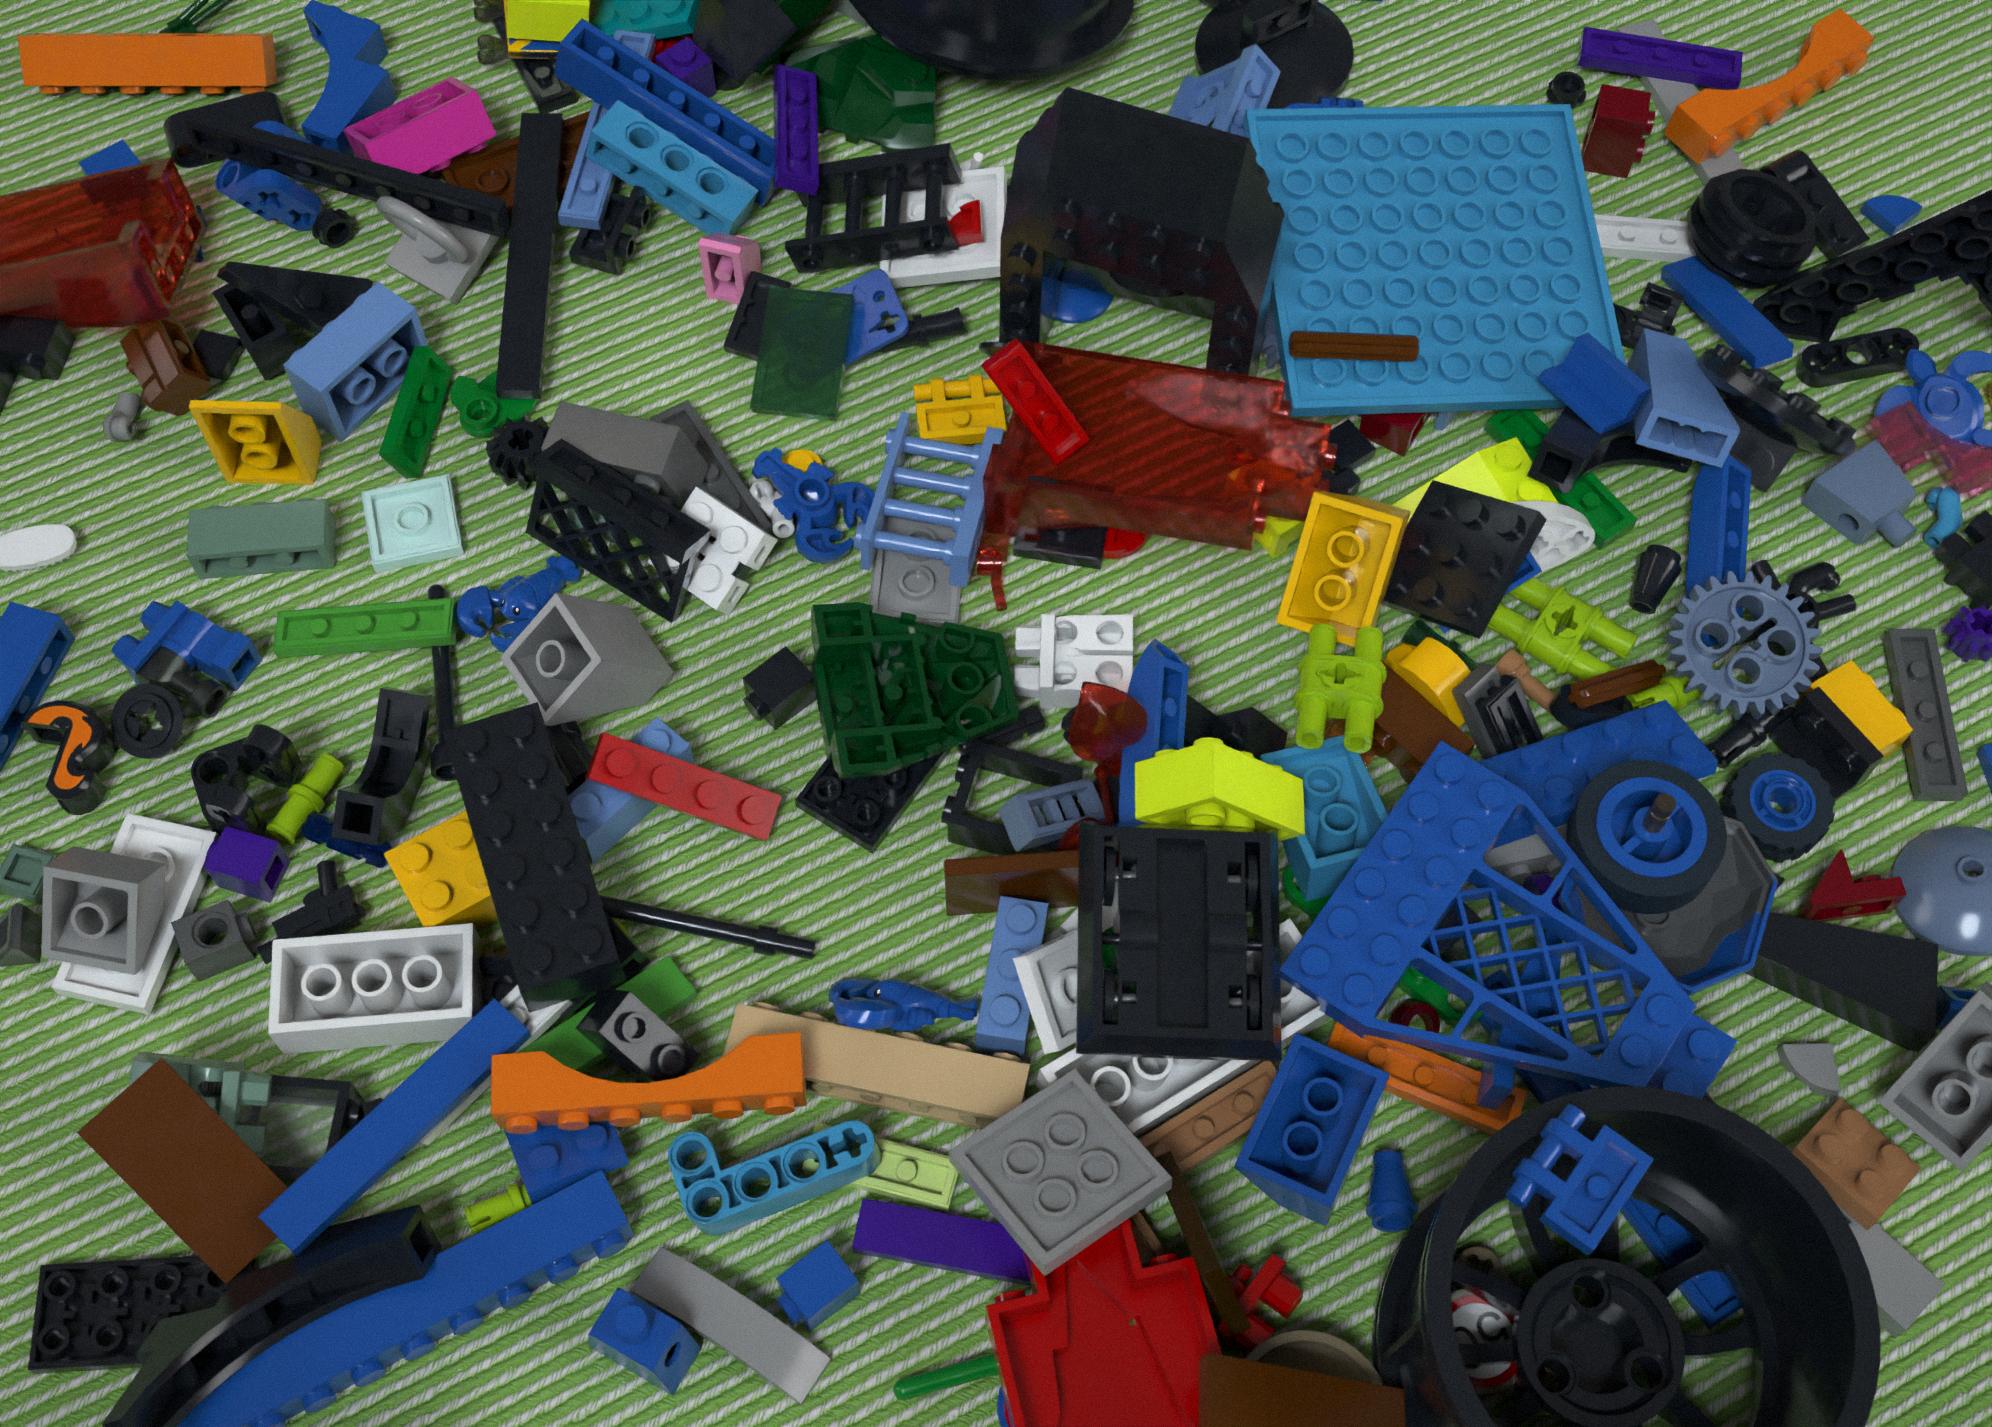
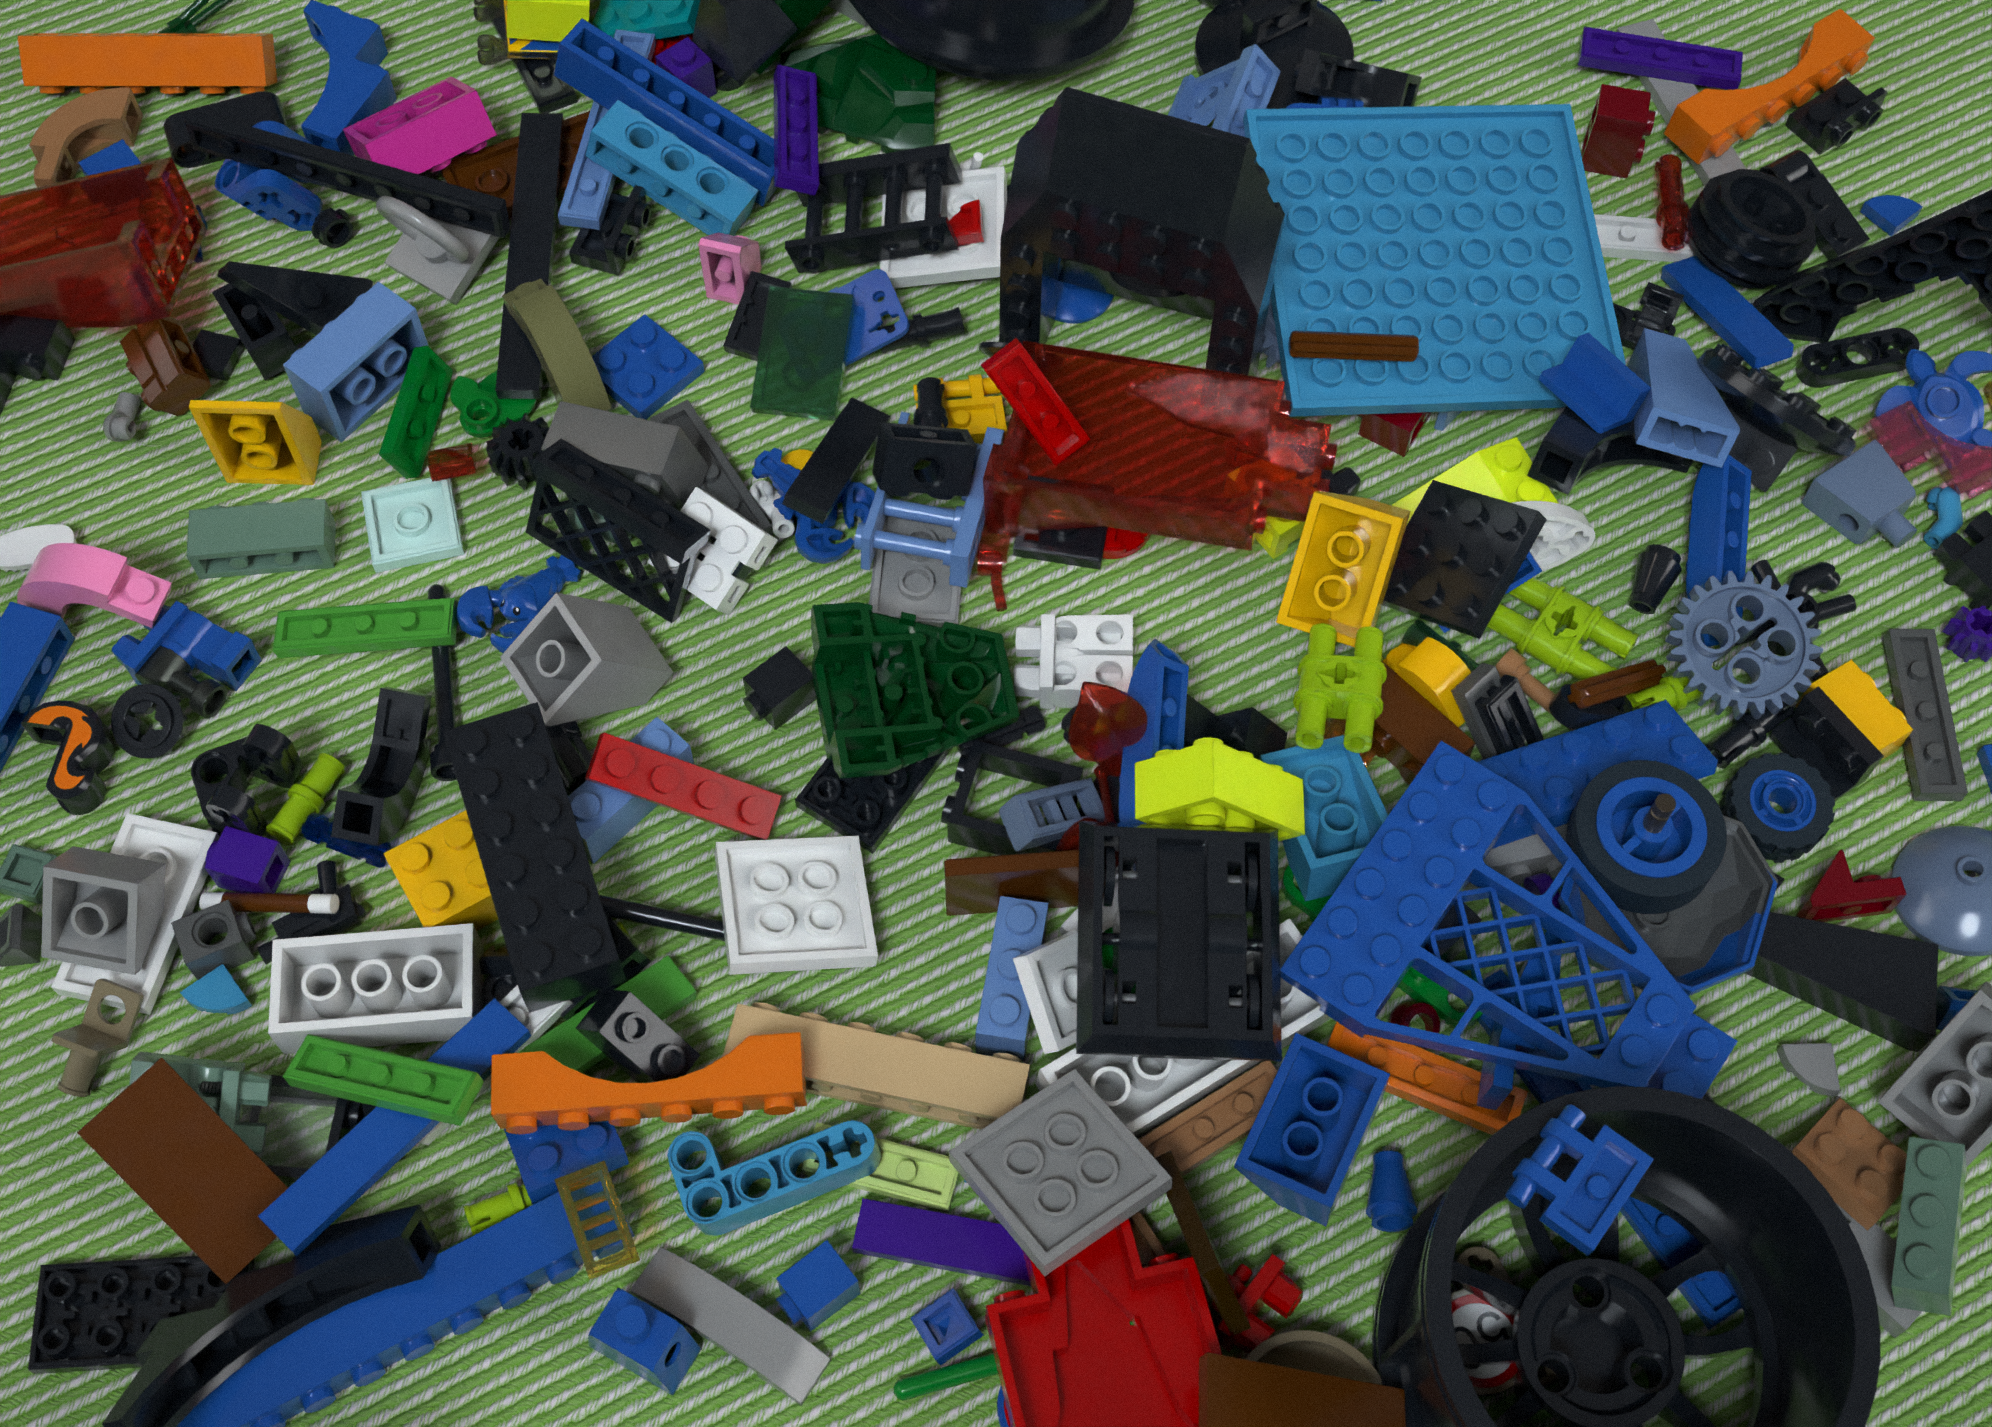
blue animal [829,977,977,1031] -> none
black tile [1315,419,1376,473] -> none
green plate [1484,409,1637,550] -> none
black plate [1546,72,1586,109] -> none
none -> bright pink arch [17,543,172,628]
none -> medium nougat arch [29,88,143,207]
none -> dark tan bracket [51,978,144,1097]
none -> dark azure tile [180,964,252,1014]
none -> reddish brown bar [199,892,339,914]
none -> bright green tile [283,1034,484,1126]
none -> clear red tile [428,443,476,482]
none -> olive arch [502,278,612,411]
none -> clear yellow slope [554,1160,640,1280]
none -> blue plate [592,314,705,419]
none -> white plate [714,836,878,975]
none -> black tile [782,397,890,524]
none -> black brick [872,422,977,500]
none -> blue tile [910,1288,984,1365]
none -> black pin [914,377,948,461]
none -> black arch [1294,48,1422,107]
none -> clear red pin [1655,154,1690,251]
none -> black bracket [1785,78,1888,155]
none -> sand green brick [1891,1137,1967,1316]

